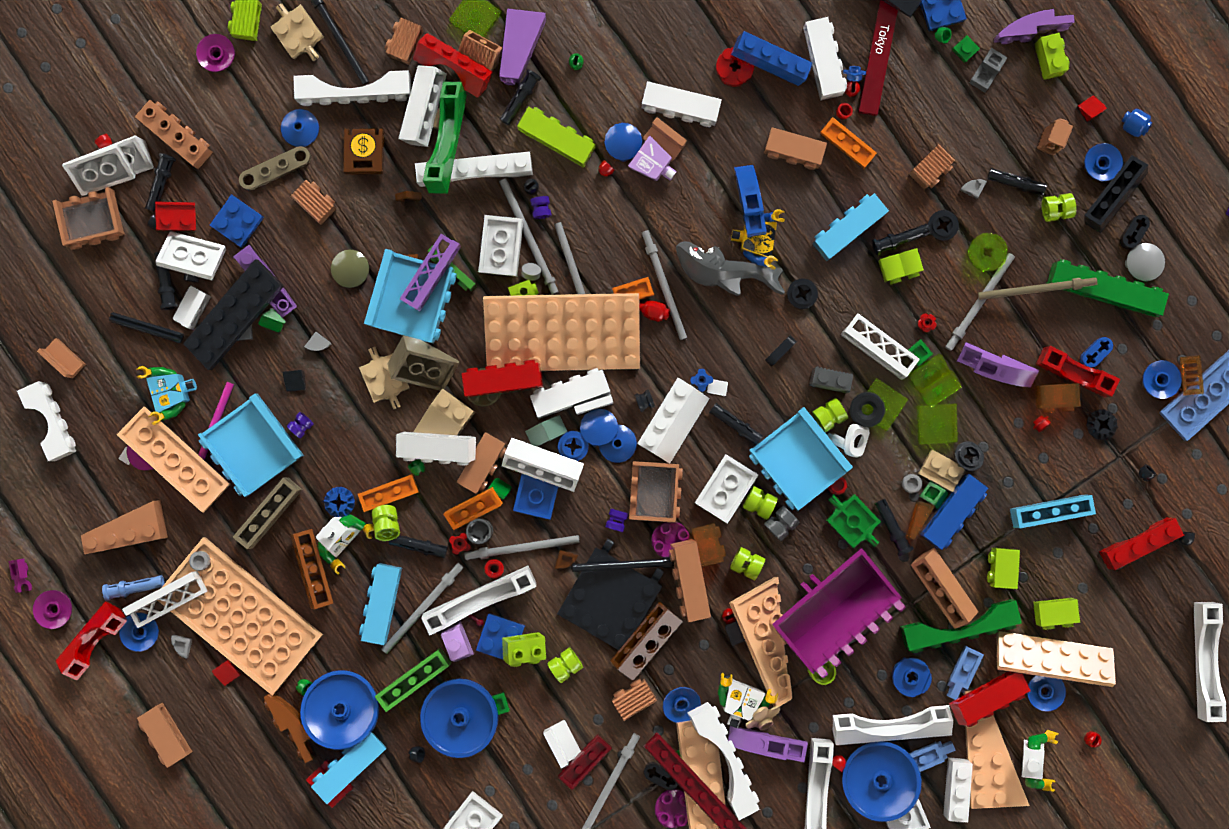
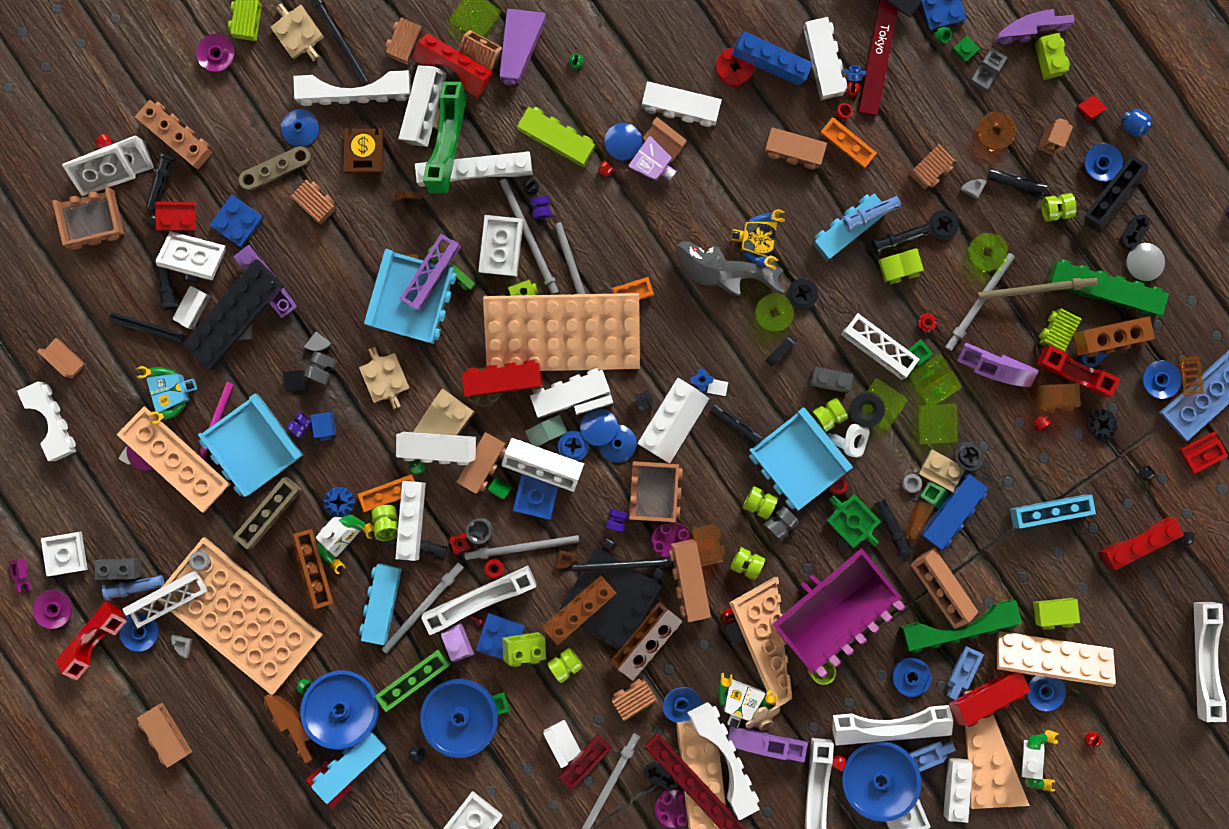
nougat wedge [81,500,168,554] -> none
red slope [212,660,241,686] -> none
green slope [258,308,285,333] -> none
olive dish [331,250,369,288] -> none
dark tan slope [387,335,459,391] -> none
orange plate [443,487,502,530] -> none
black pin [499,69,542,126] -> none
light grey tile [521,263,541,281] -> none
red plant [639,301,670,322] -> none
light grey bar [642,230,687,340] -> none
white plate [695,454,758,524] -> none
blue slope [734,165,767,237] -> none
lime brick [987,548,1020,589] -> none
none -> white plate [41,532,88,576]
none -> dark grey brick [95,558,142,580]
none -> dark grey wheel [304,350,338,385]
none -> blue brick [311,412,337,441]
none -> white brick [396,481,426,561]
none -> dark orange brick [543,575,617,645]
none -> clear neon green plate [755,293,794,332]
none -> medium blue pin [842,196,901,232]
none -> clear orange plate [976,112,1016,151]
none -> lime brick [1039,308,1081,352]
none -> dark orange brick [1073,316,1155,358]
none -> red plate [1179,431,1228,474]

